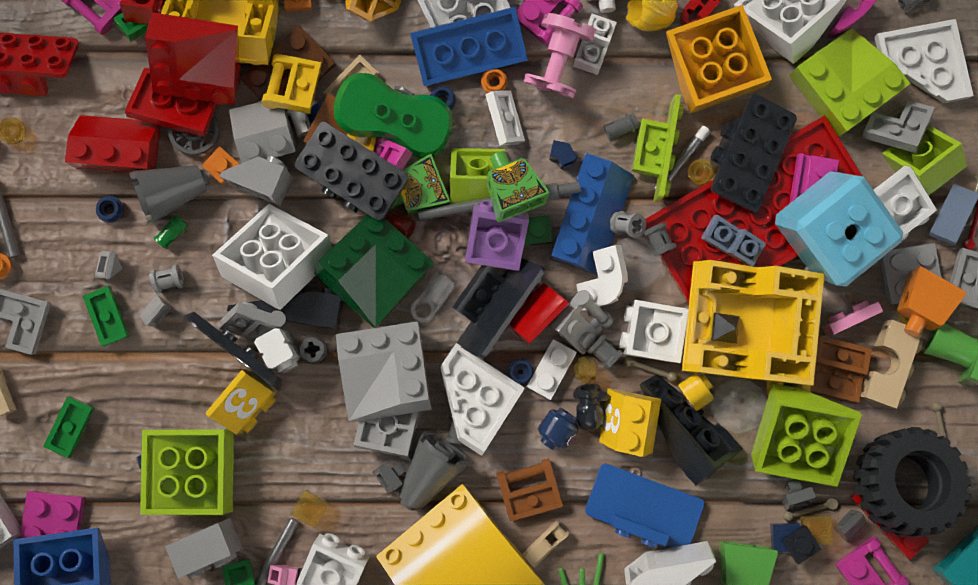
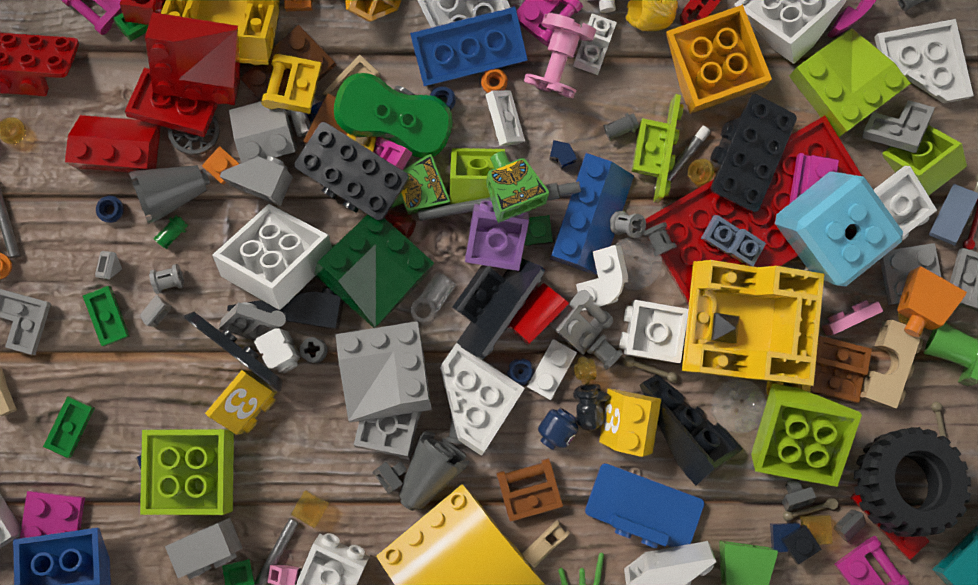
yellow plate [678,372,714,411] -> none

